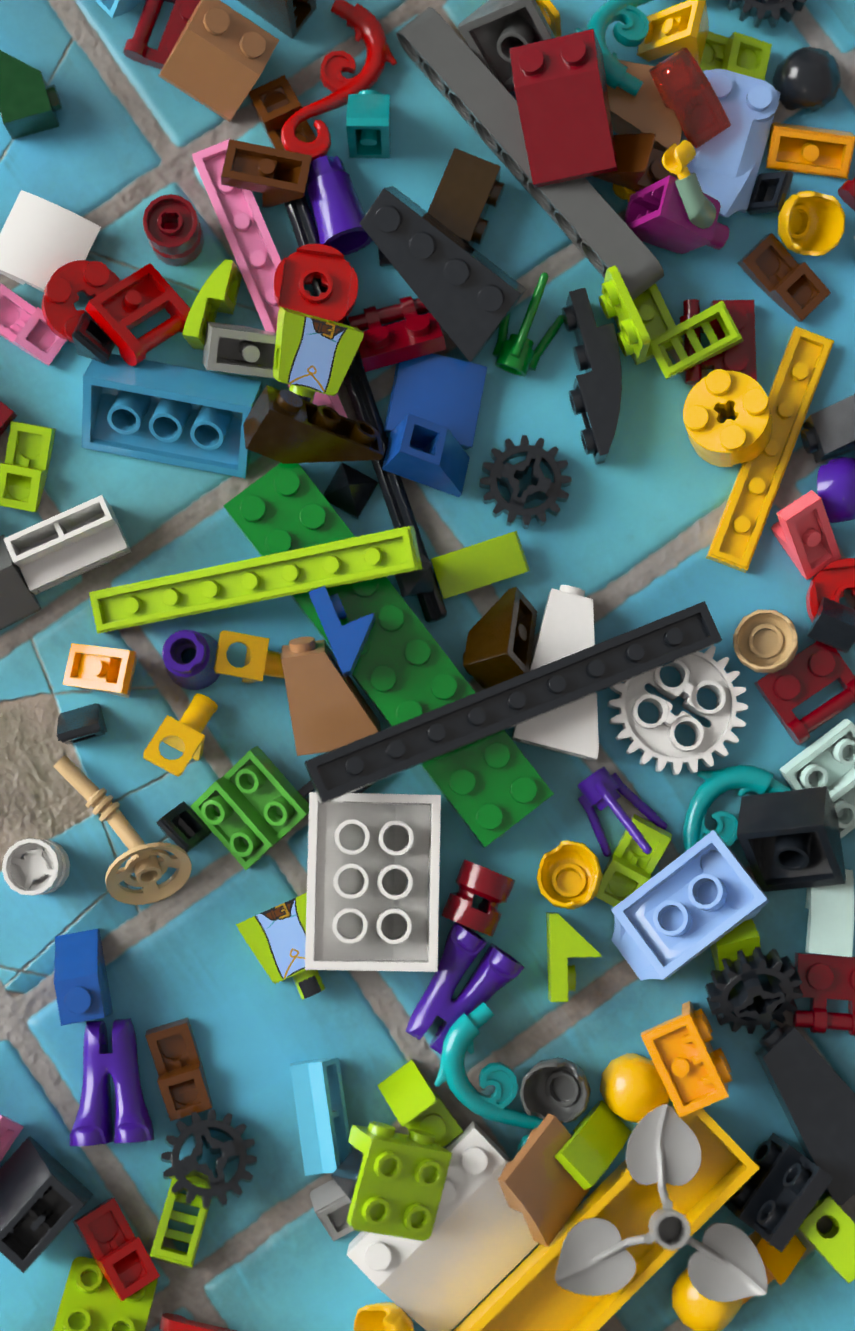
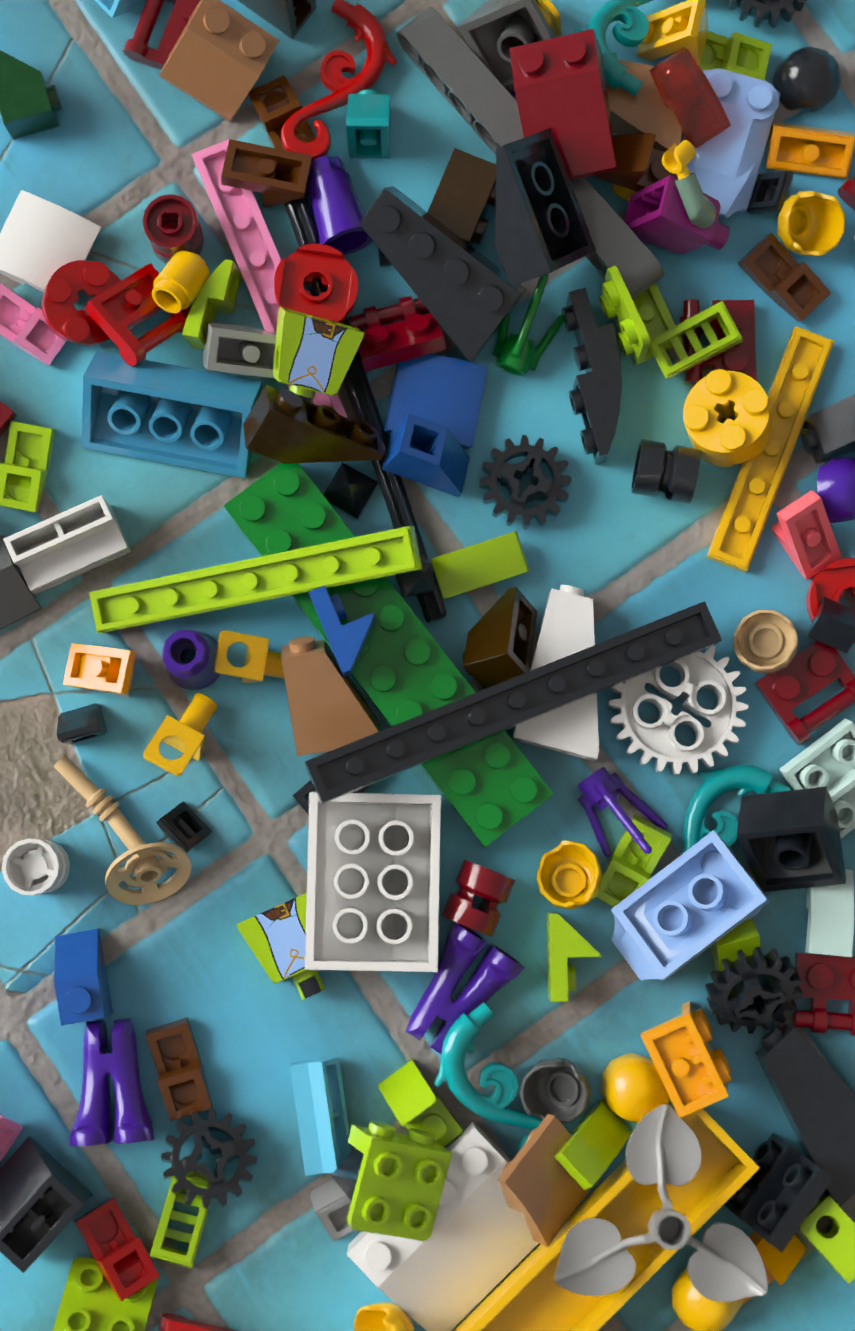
black slope [71,311,115,363] -> none
bright green slope [190,746,309,870] -> none
none -> yellow brick [152,251,210,313]
none -> black slope [495,128,596,287]
none -> black wheel [631,439,701,503]

